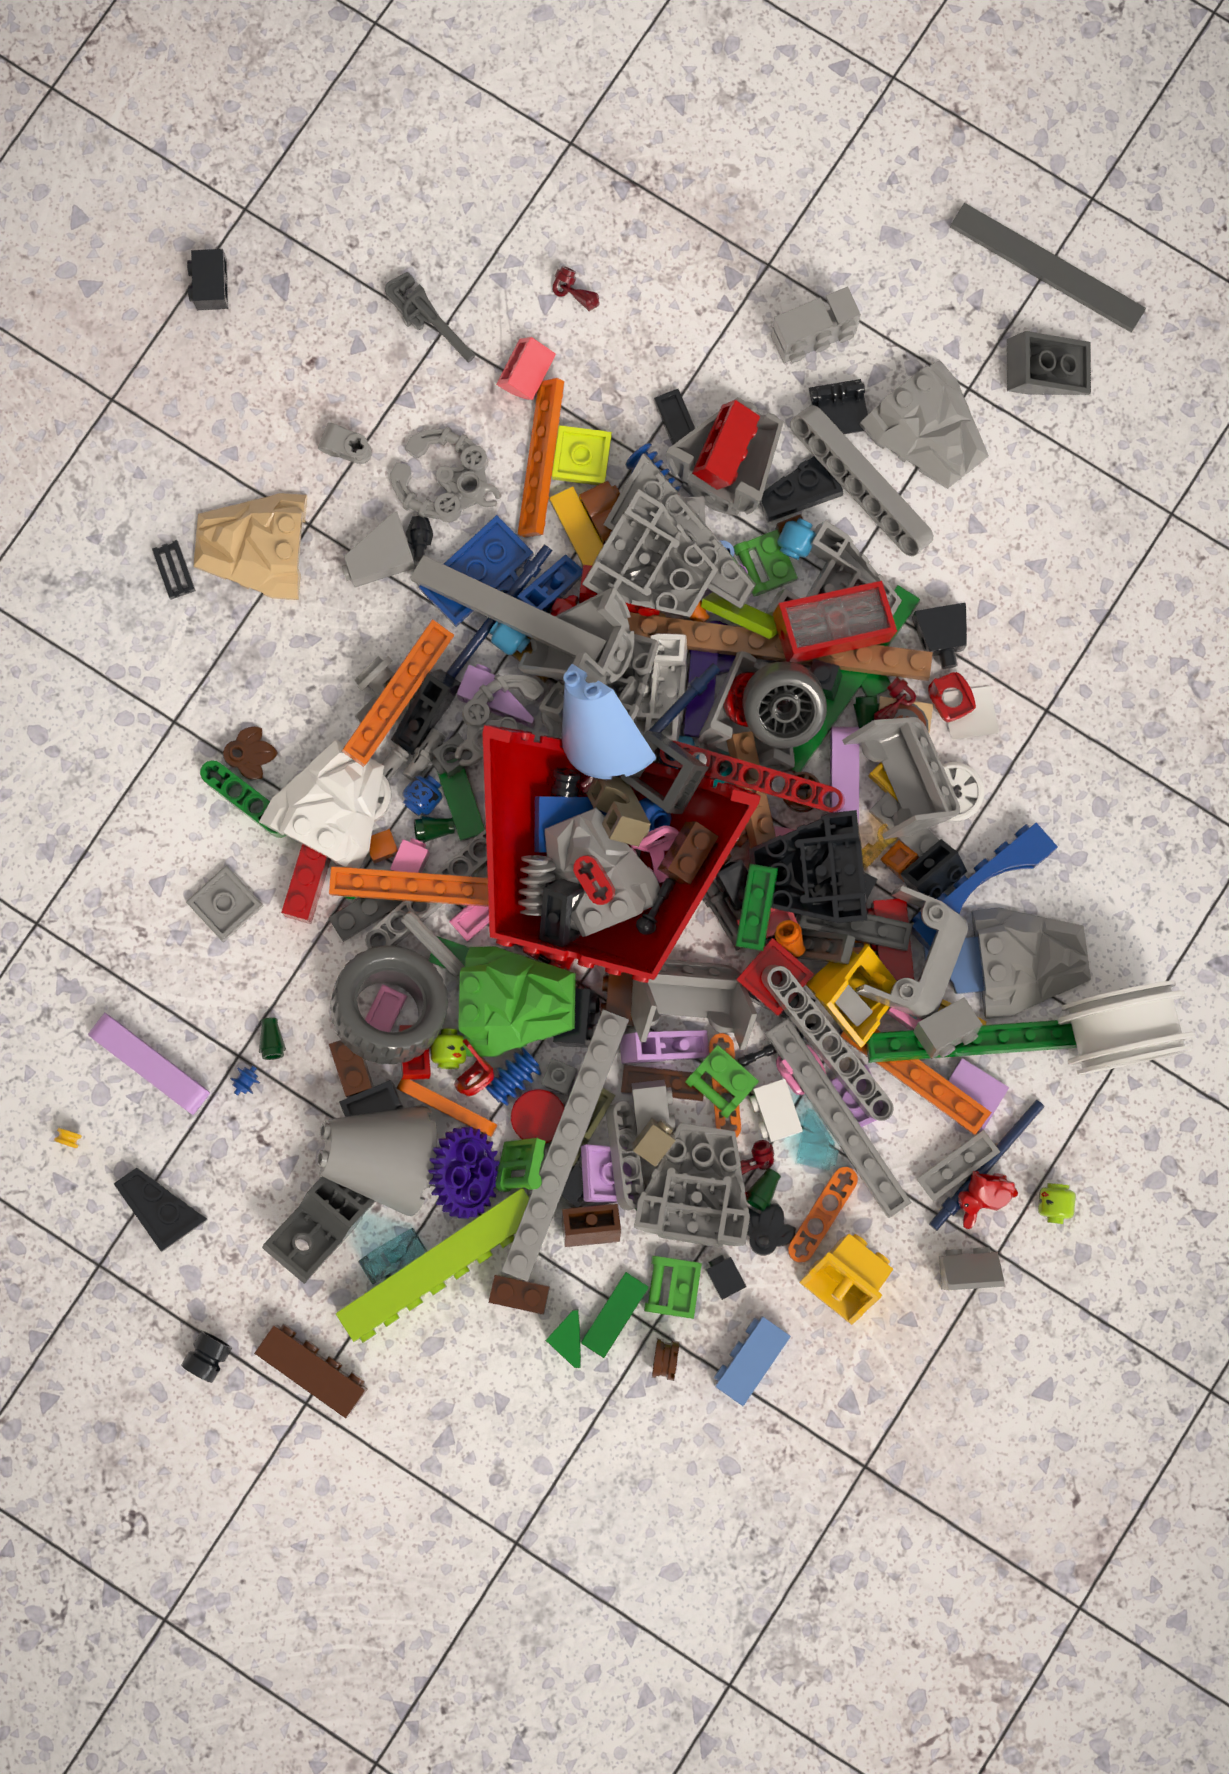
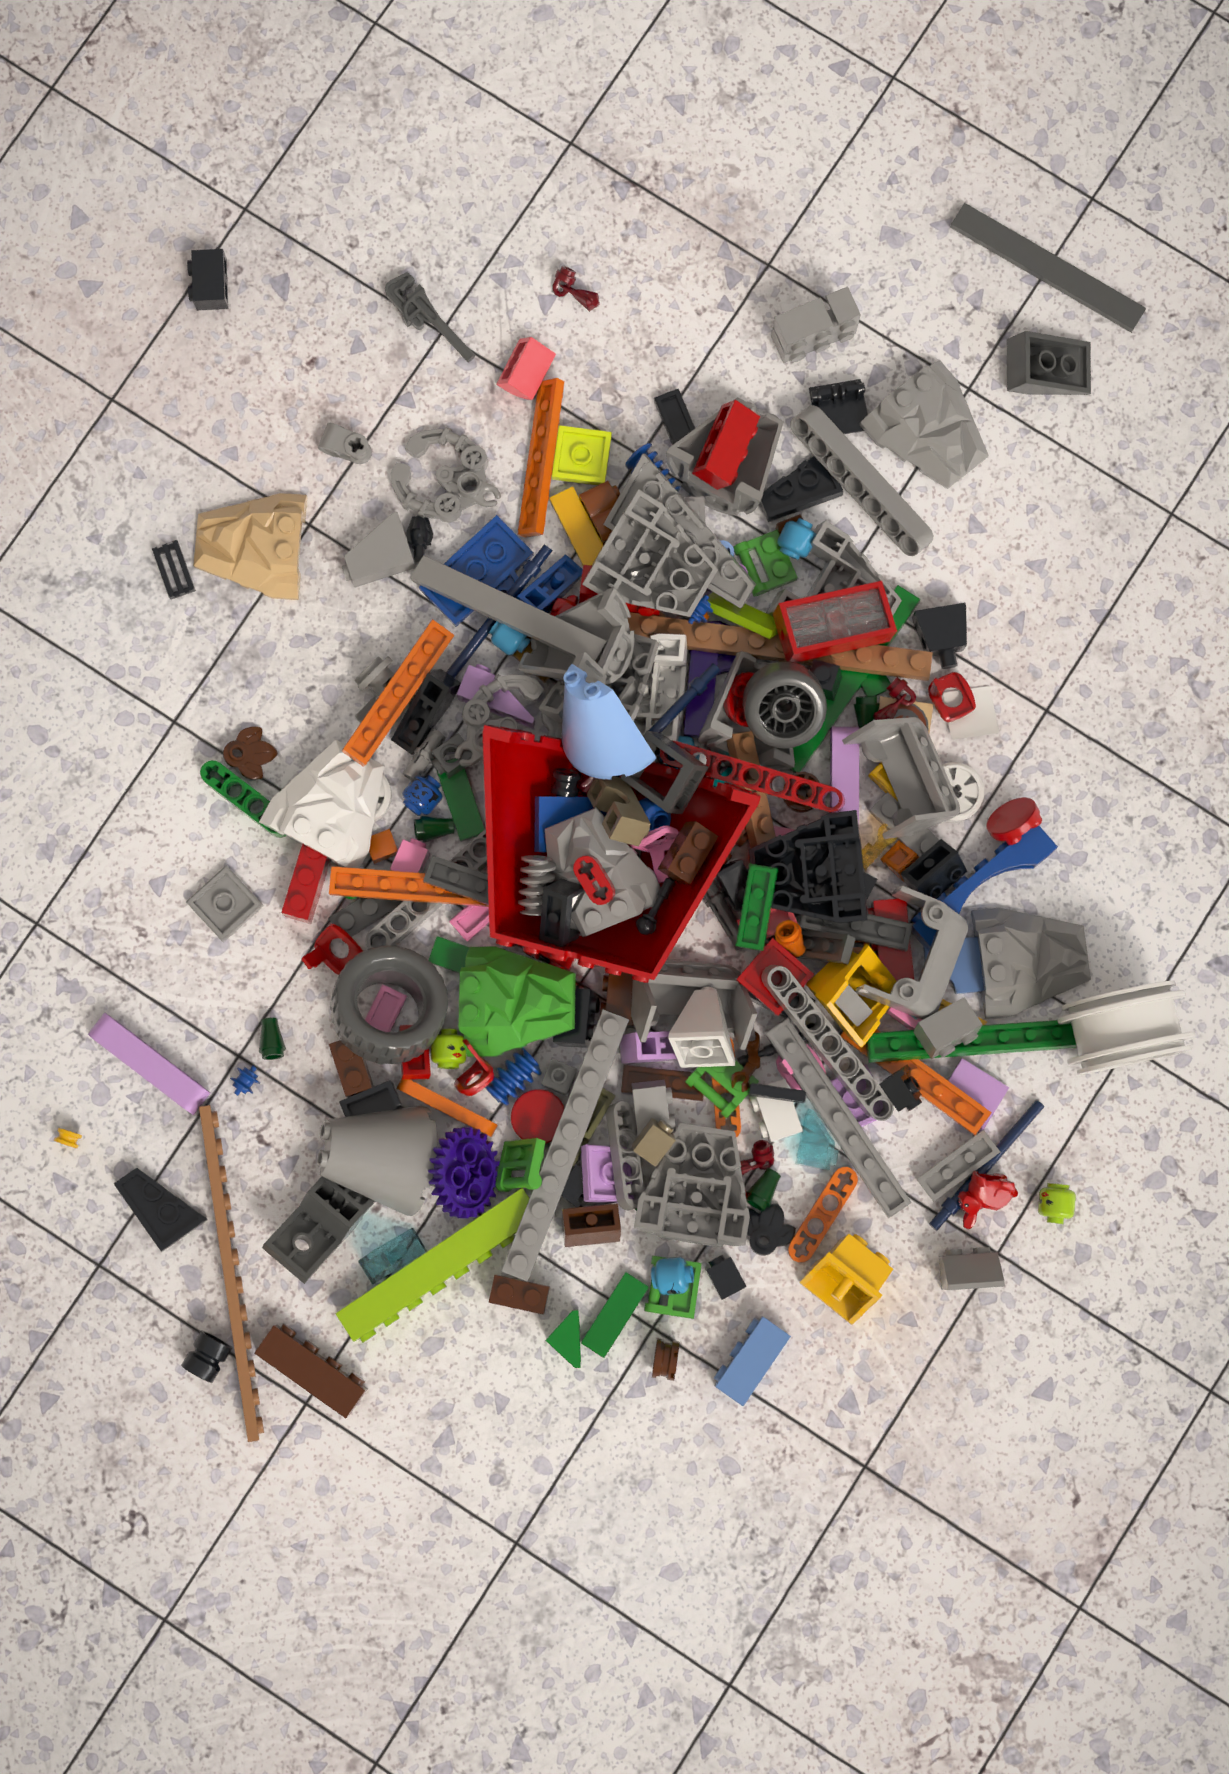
light grey pin [382,745,410,780] -> none
light grey axle [401,911,465,977] -> none
none -> medium nougat plate [199,1105,264,1442]
none -> red piece [301,924,363,975]
none -> dark grey plate [423,855,489,905]
none -> dark azure head [651,1257,694,1295]
none -> white slope [668,987,735,1068]
none -> blue wheel [688,595,713,625]
none -> reddish brown piece [731,1031,761,1092]
none -> black tile [748,1083,806,1103]
none -> black brick [879,1064,922,1112]
none -> red tile [986,797,1042,845]

